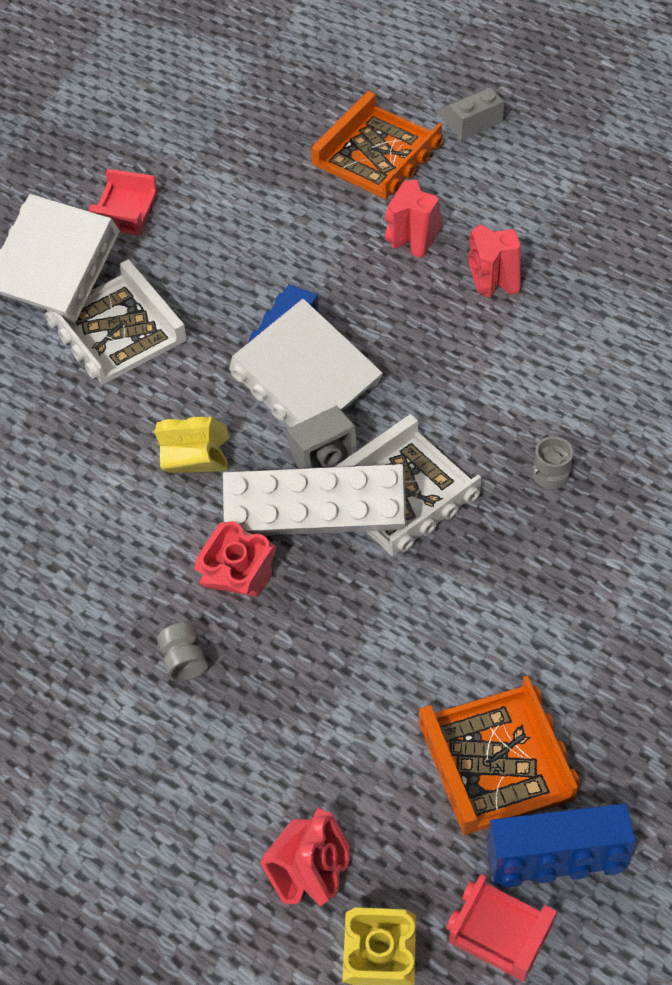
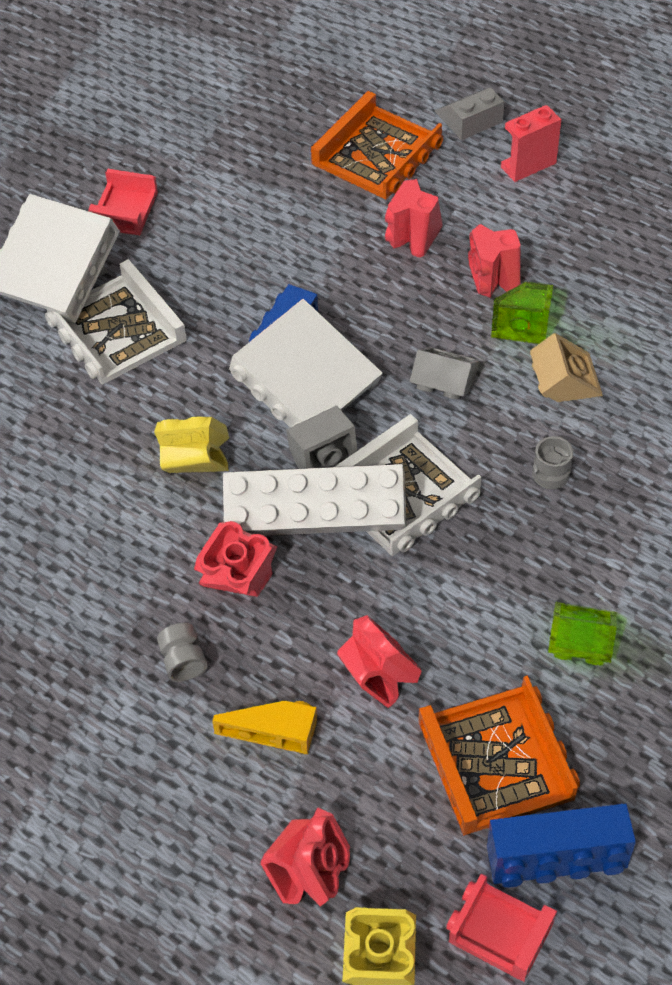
none -> yellow slope [212,701,317,755]
none -> coral piece [337,615,422,708]
none -> light grey slope [410,347,481,400]
none -> clear neon green slope [491,282,553,344]
none -> coral panel [501,105,562,182]
none -> tan slope [530,333,603,402]
none -> clear neon green slope [548,602,617,665]

